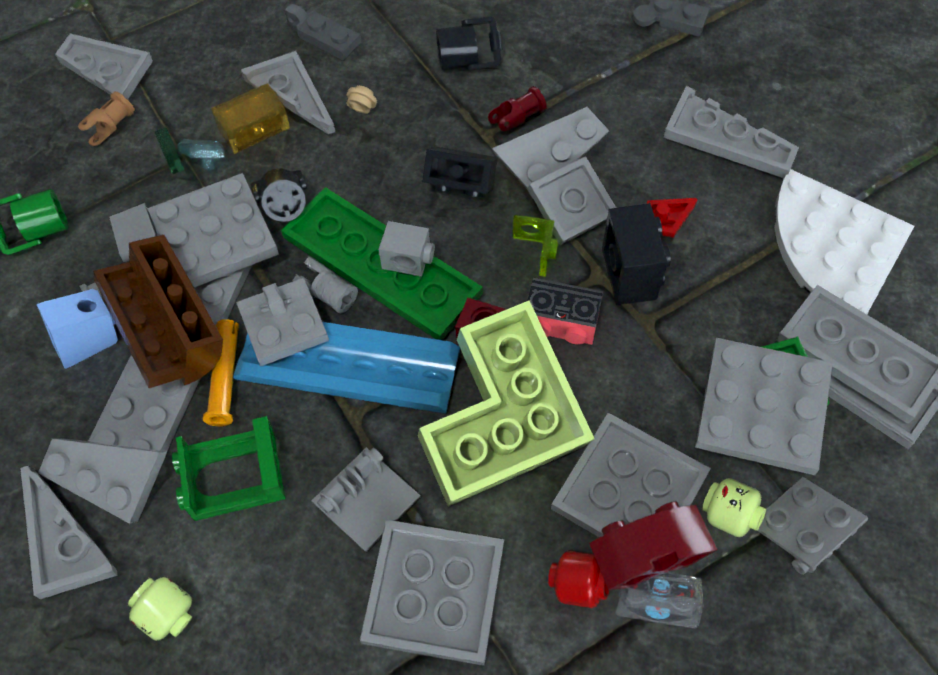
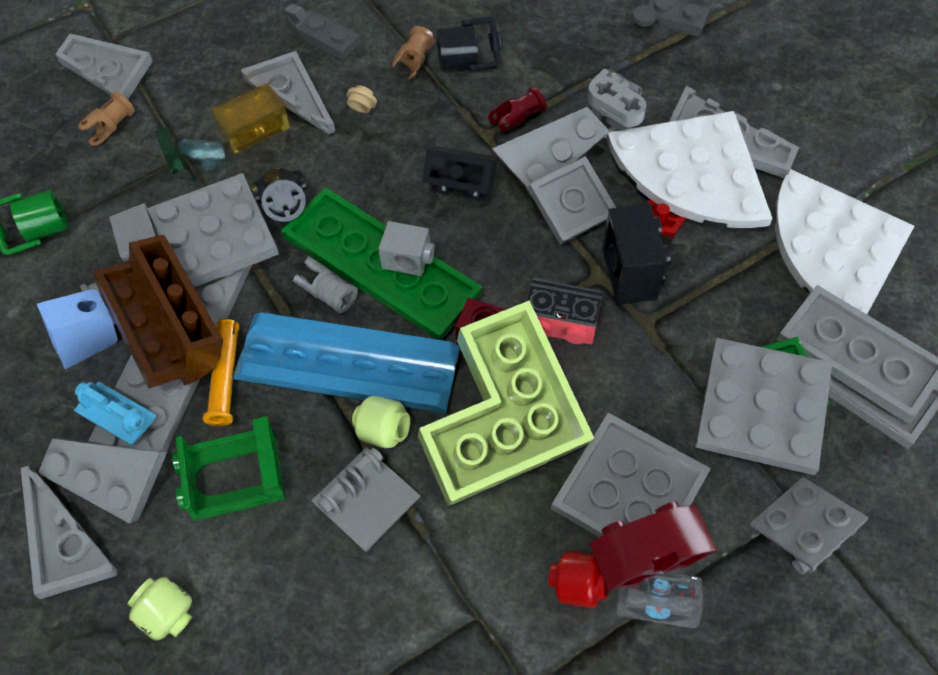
light grey hinge [236,278,329,366] -> none
light grey plate [360,520,504,666] -> none
clear neon green bracket [512,215,559,277] -> none
yellowish green head [702,478,766,537] -> none
none -> medium azure hinge [74,381,157,447]
none -> yellowish green head [352,396,410,448]
none -> medium nougat piece [392,26,435,80]
none -> light grey piece [587,68,647,153]
none -> white plate [607,111,772,228]

